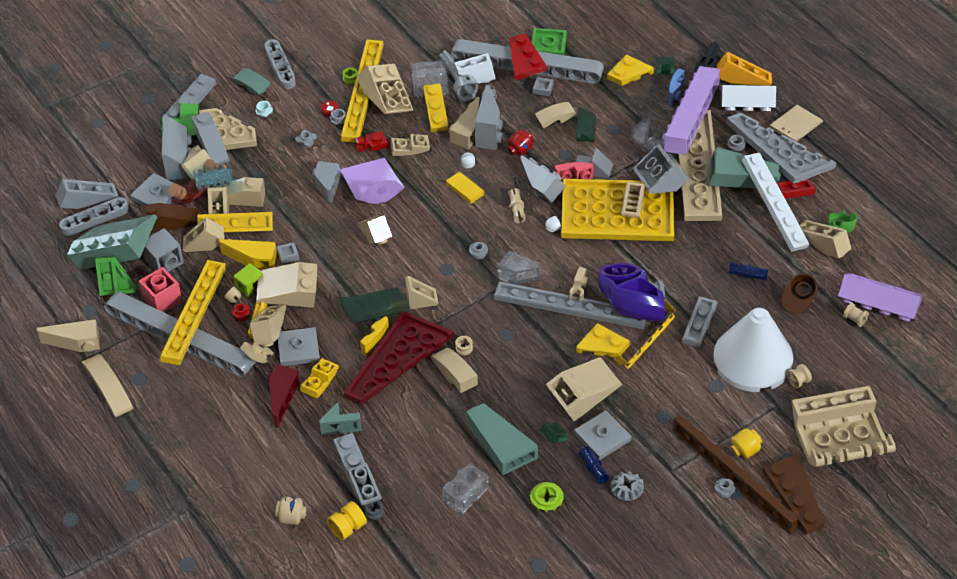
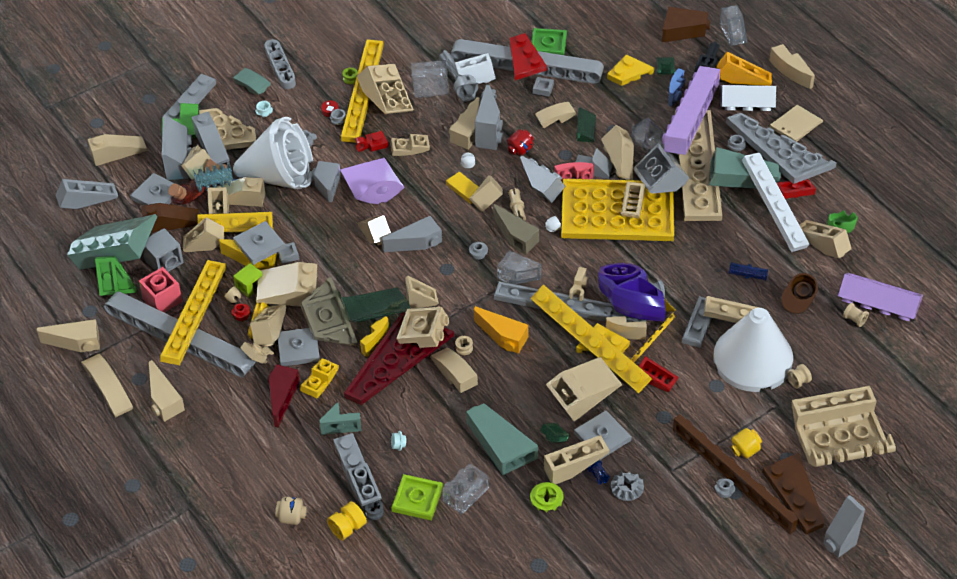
light grey beam [59,197,129,236] -> none
yellow plate [423,83,449,133] -> none
none -> tan slope [87,134,148,166]
none -> tan slope [149,360,185,422]
none -> white cone [233,117,313,189]
none -> light grey plate [233,221,286,265]
none -> dark tan wing [300,277,357,346]
none -> light grey slope [381,216,442,252]
none -> light aqua plate [391,431,406,451]
none -> lime tile [391,474,443,521]
none -> tan plate [397,307,449,348]
none -> tan slope [469,175,503,212]
none -> light orange slope [474,306,528,354]
none -> dark tan slope [493,204,539,255]
none -> yellow plate [530,285,652,394]
none -> tan slope [544,435,610,484]
none -> tan slope [601,125,634,180]
none -> tan slope [606,316,647,340]
none -> red slope [638,356,679,392]
none -> reddish brown slope [662,7,711,42]
none -> tan plate [703,296,764,323]
none -> clear slope [720,5,747,46]
none -> tan slope [769,44,815,89]
none -> light grey slope [823,495,865,558]

